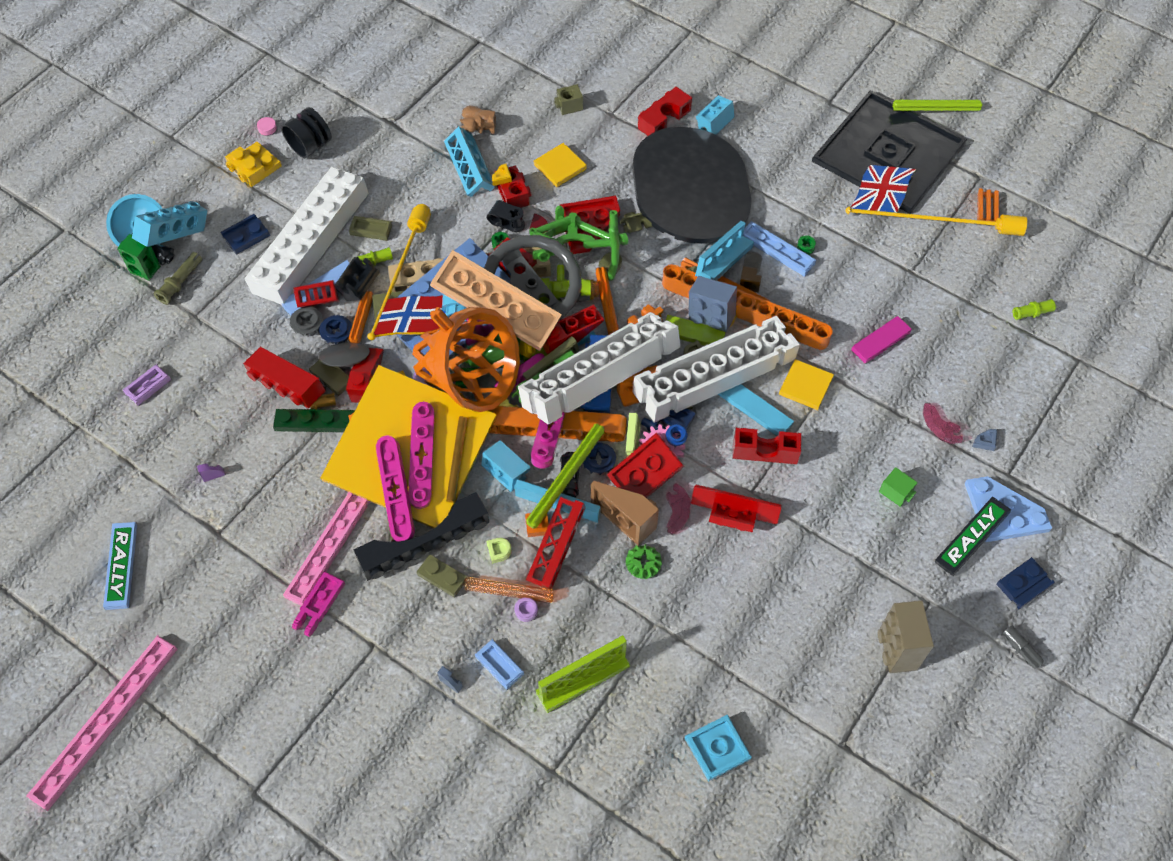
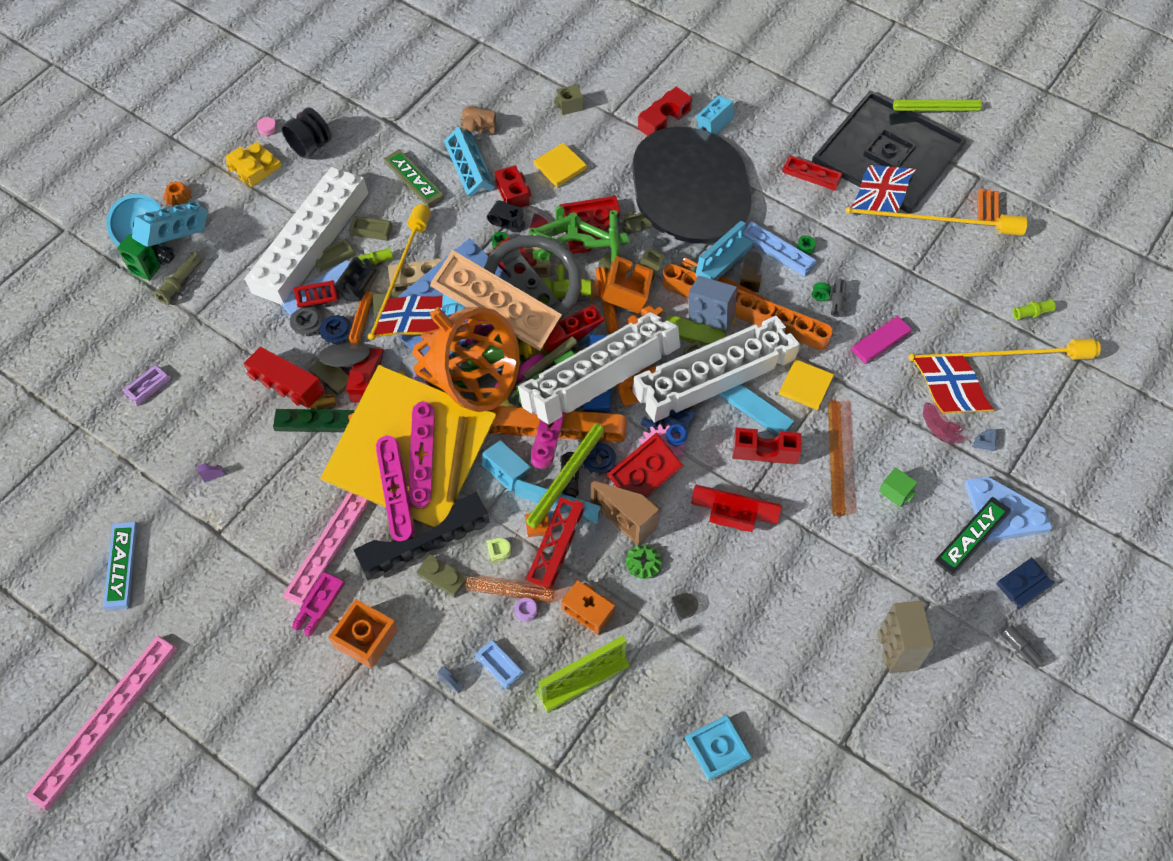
dark blue plate [220,214,270,255] -> none
yellow tile [492,163,512,186] -> none
yellowish green tile [626,413,641,456] -> none
clear pink piece [666,483,691,535] -> none
none -> orange piece [164,181,192,207]
none -> olive tile [316,238,356,272]
none -> orange brick [328,599,398,669]
none -> tile [384,149,444,208]
none -> orange brick [561,580,615,635]
none -> orange piece [601,256,653,314]
none -> olive brick [638,246,665,283]
none -> clear smoke tile [671,593,698,620]
none -> red tile [782,155,843,191]
none -> green bush [812,282,831,301]
none -> clear orange axle [827,400,846,517]
none -> dark grey axle [831,278,847,317]
none -> flag [908,338,1101,413]

